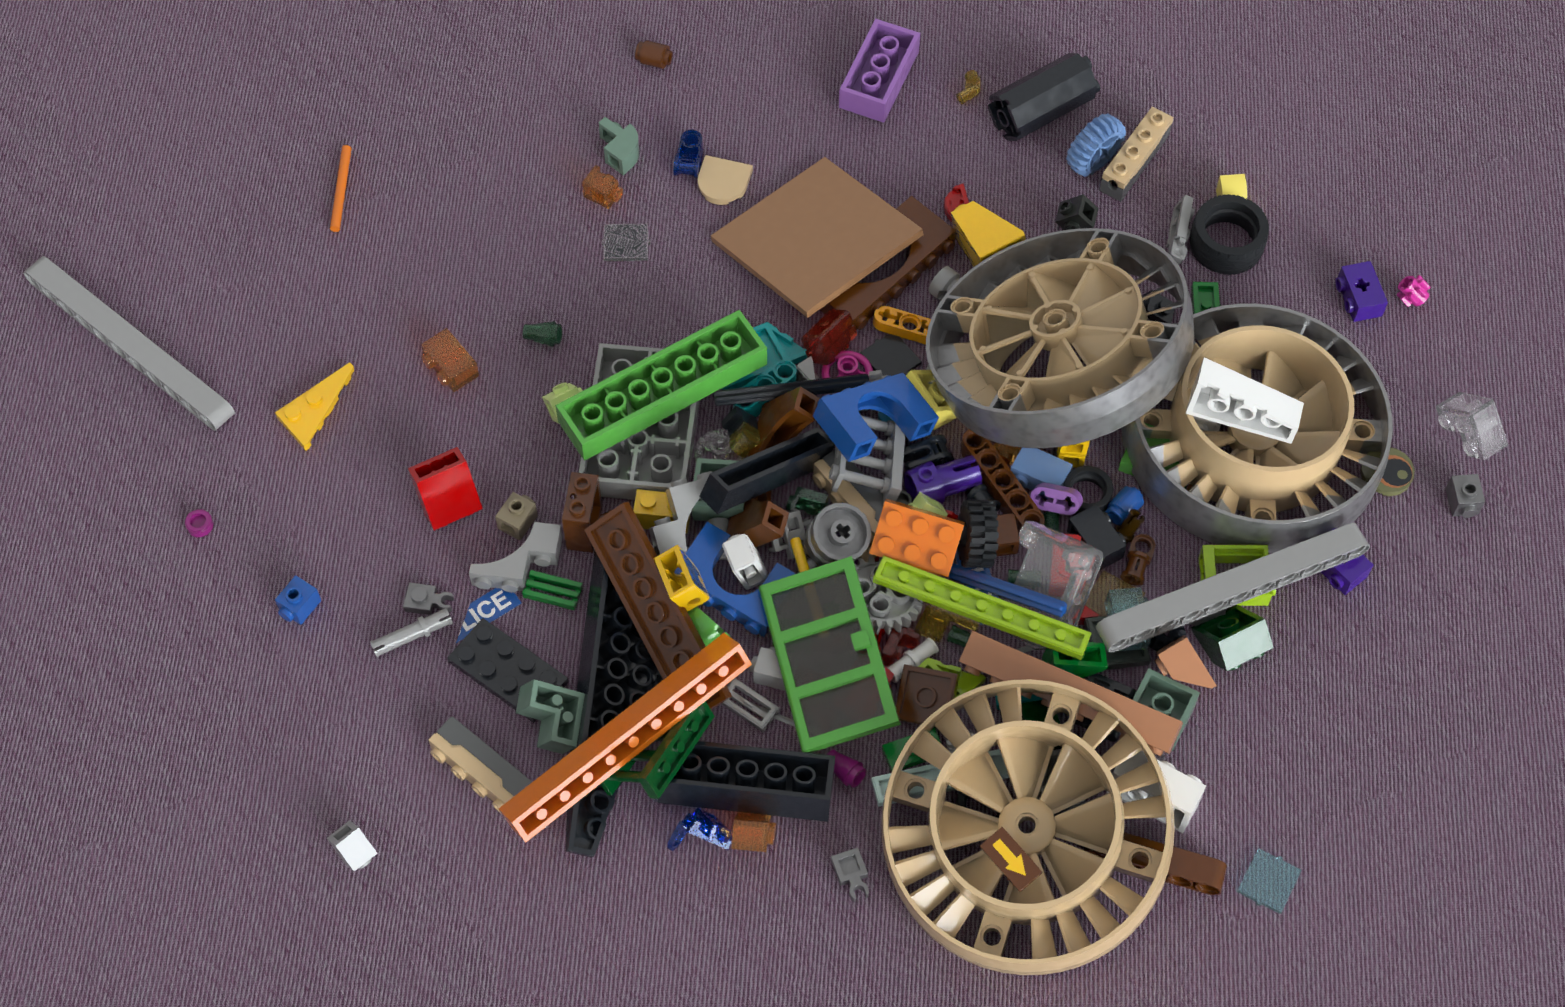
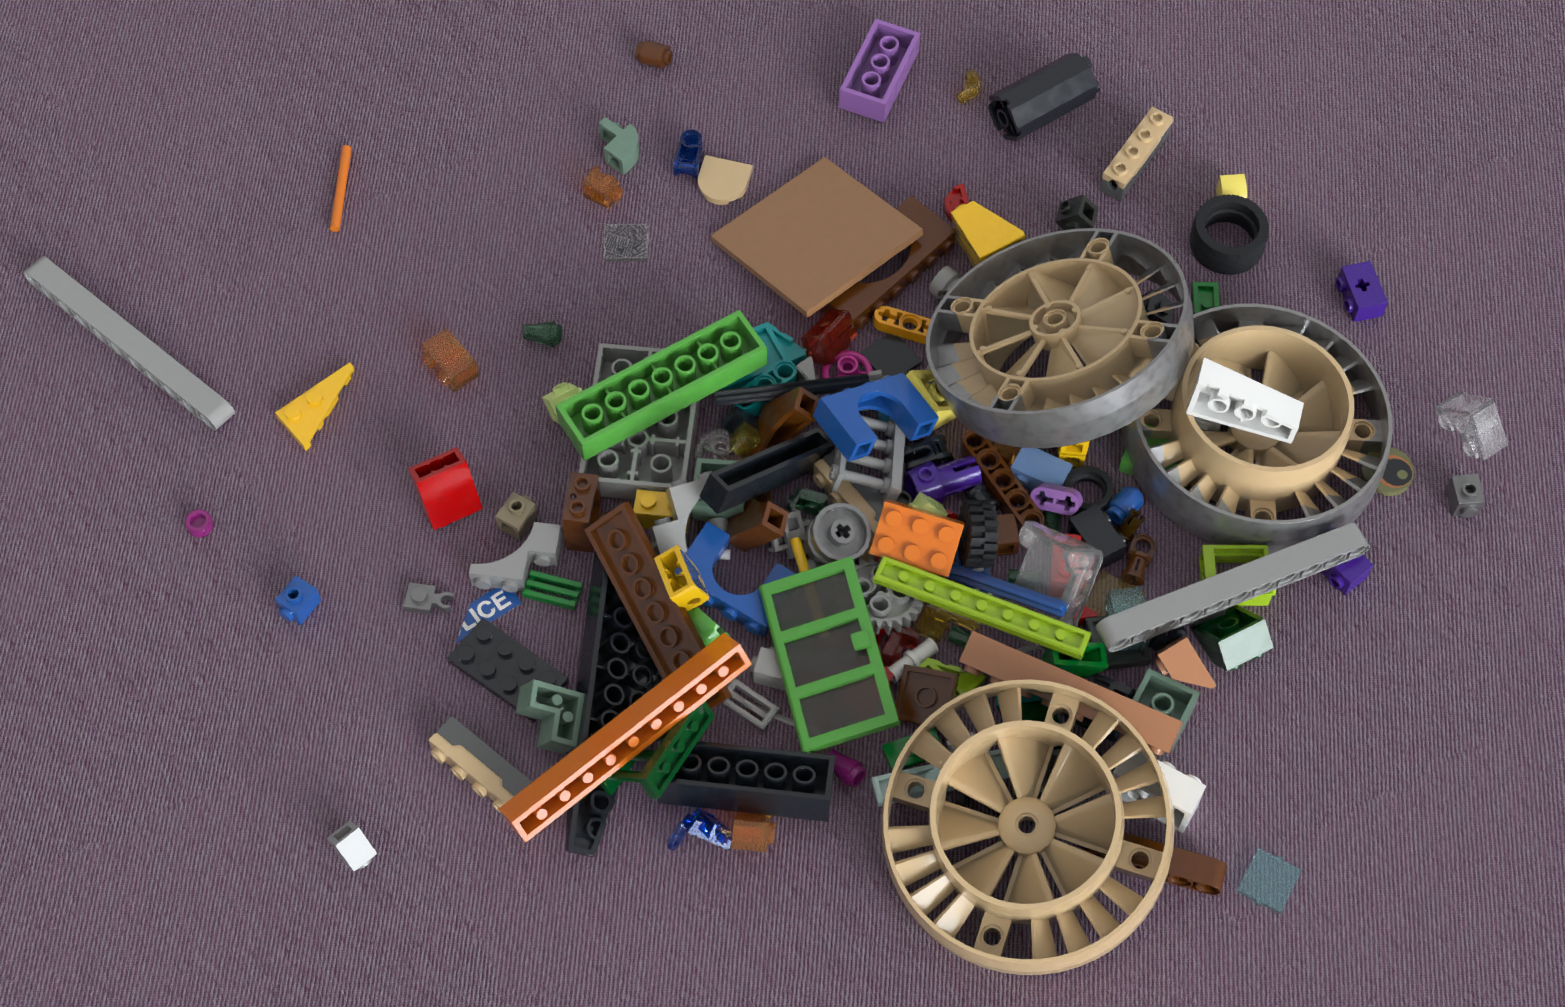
light grey pin [370,608,453,657] -> none
white brick [722,534,768,590] -> none
flat silver plate [831,847,869,902] -> none
reddish brown tile [980,827,1042,893] -> none
medium blue gear [1066,113,1126,177] -> none
light grey hinge [1166,195,1194,264] -> none
dark pink gear [1397,275,1431,307] -> none

